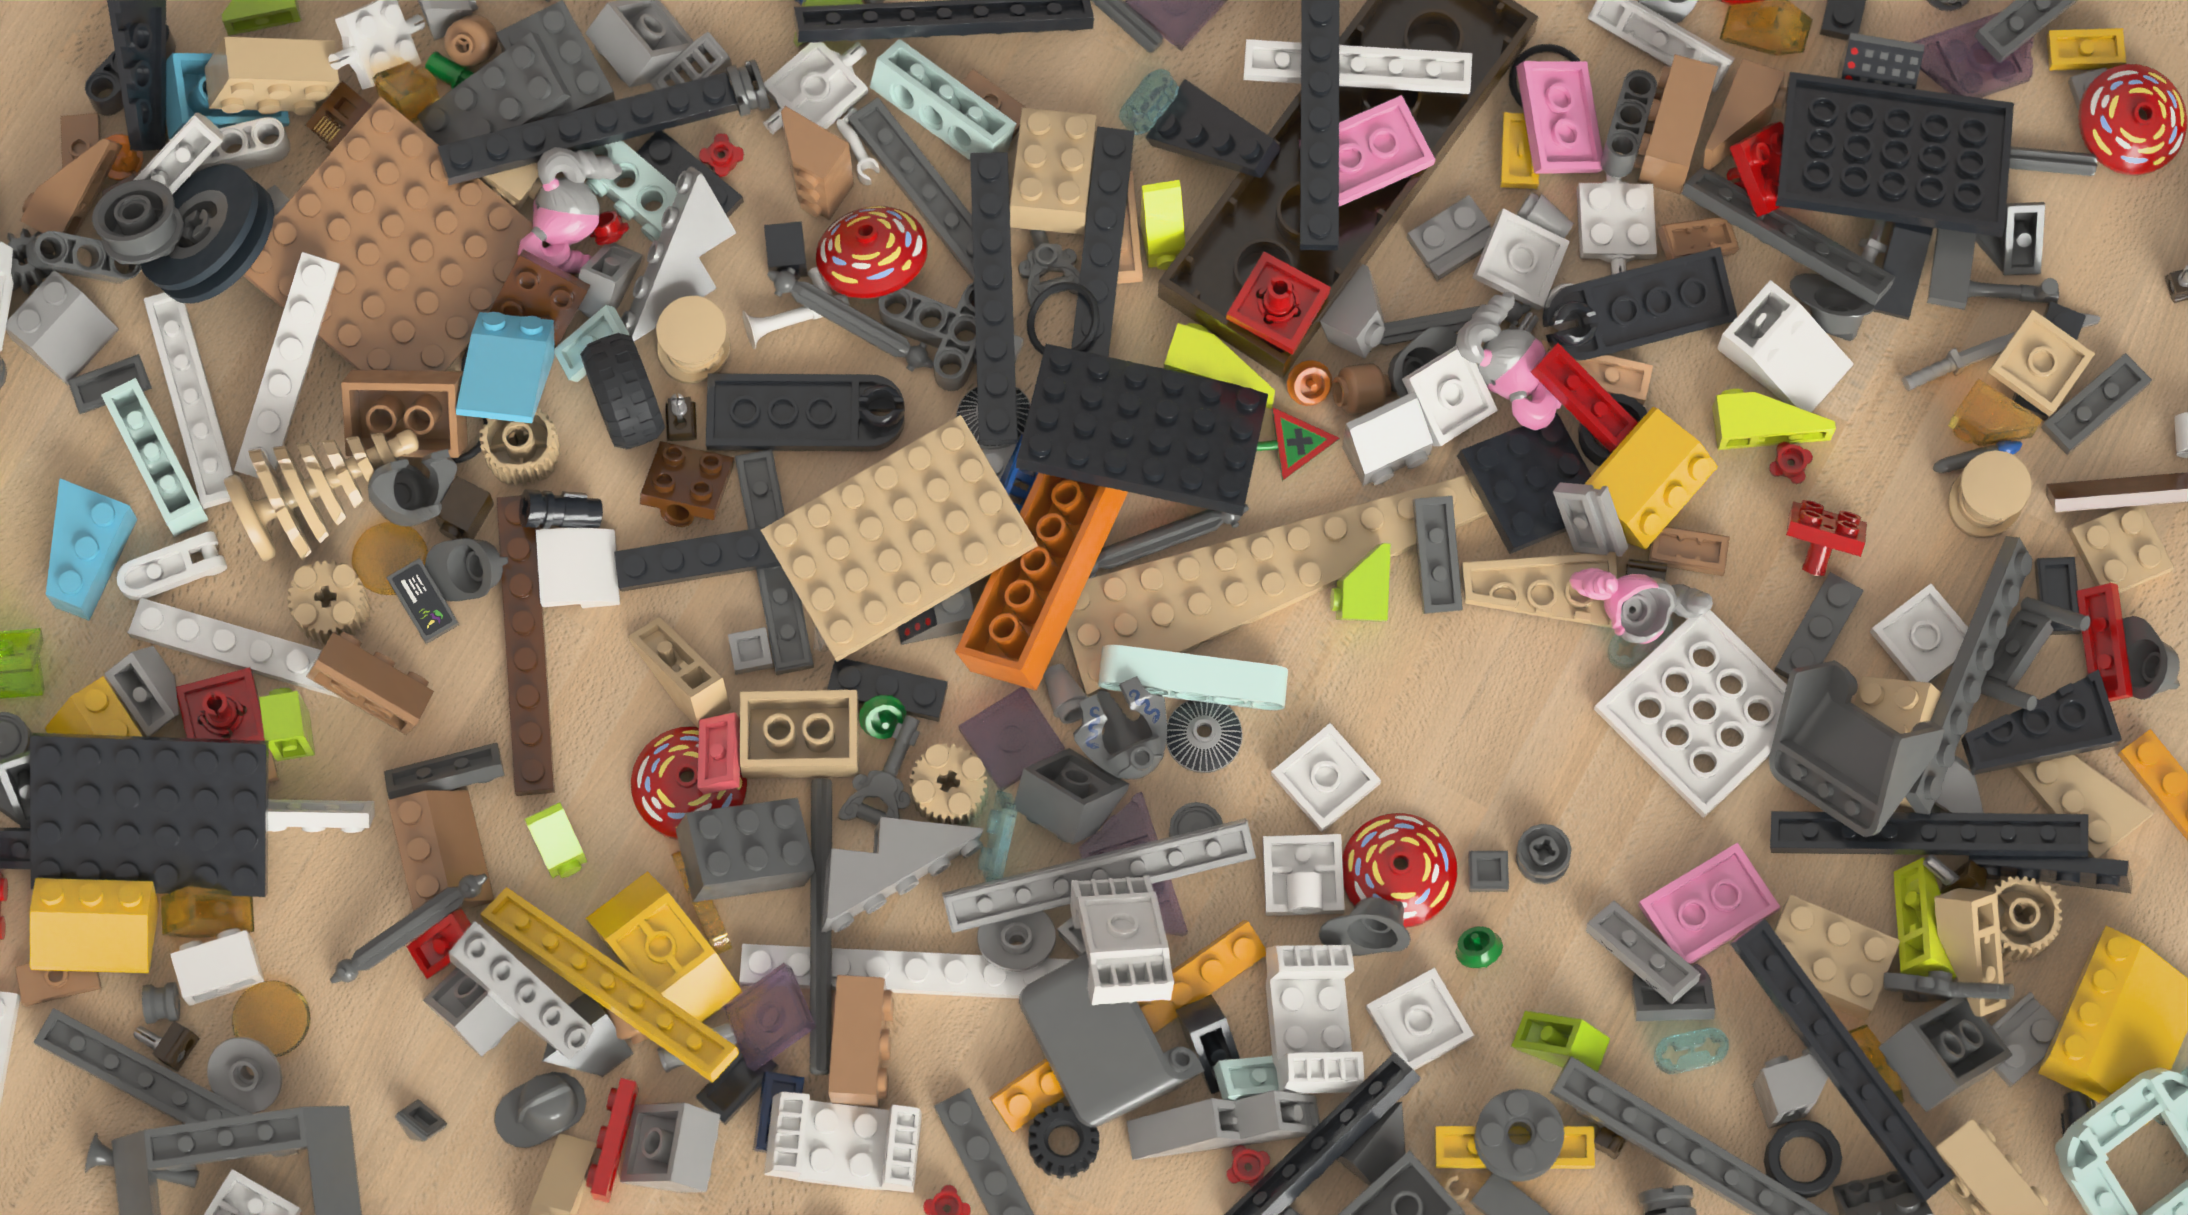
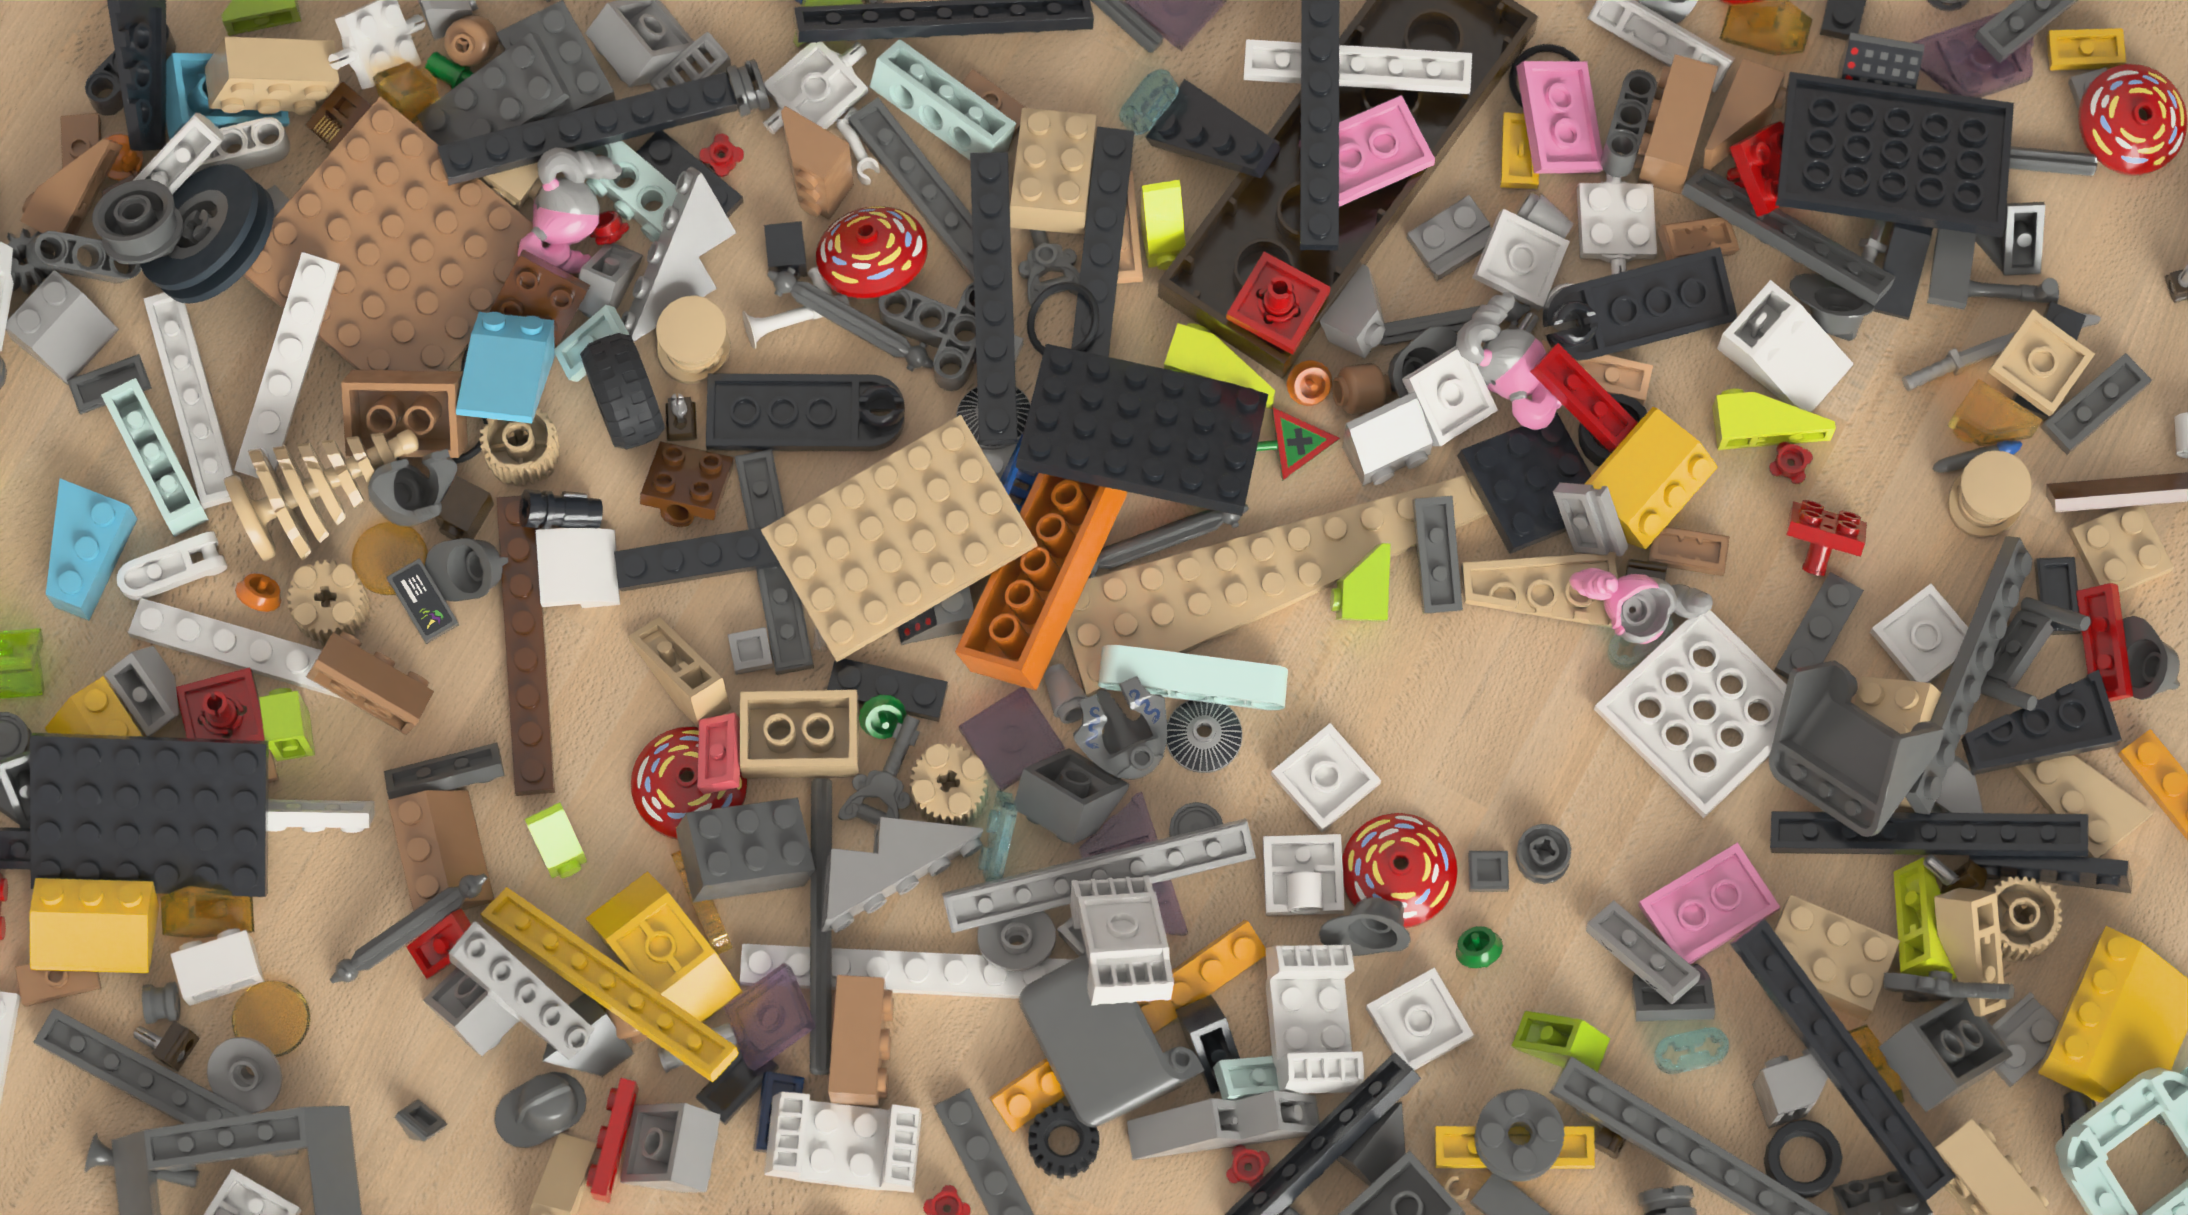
none -> orange hat [235,573,282,612]

